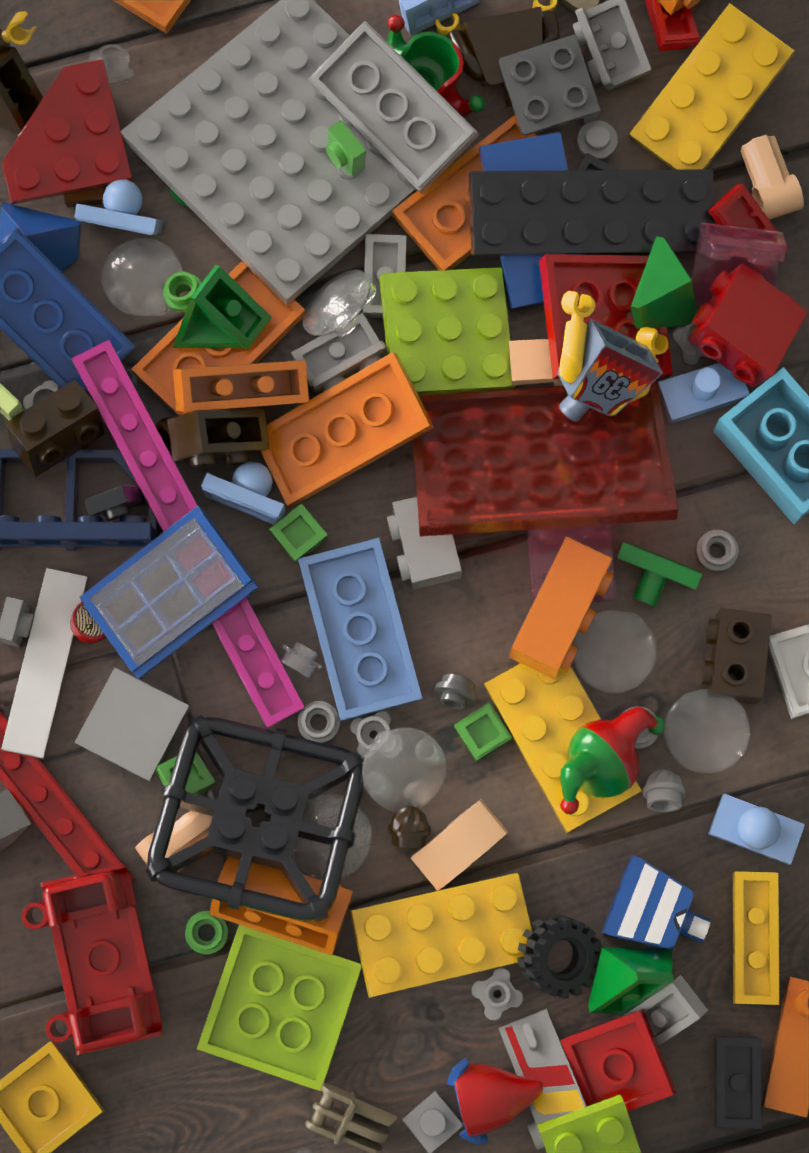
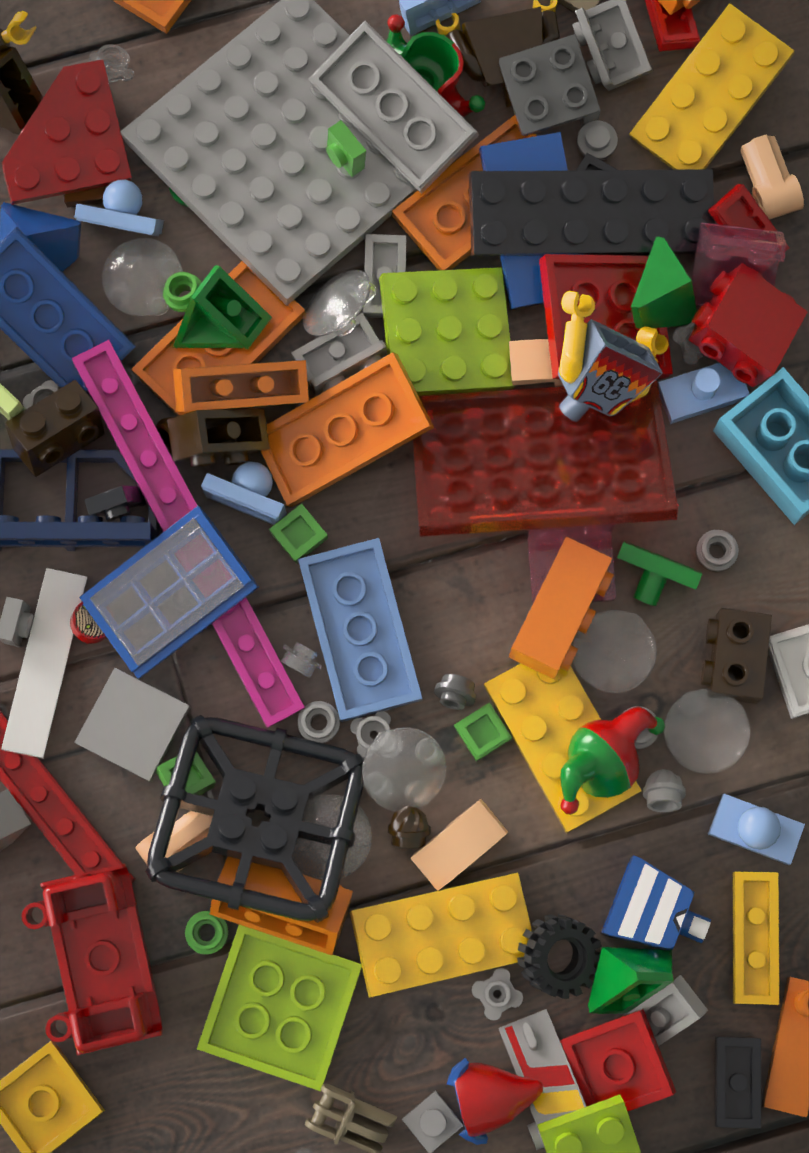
light grey brick [387,491,462,590] -> none

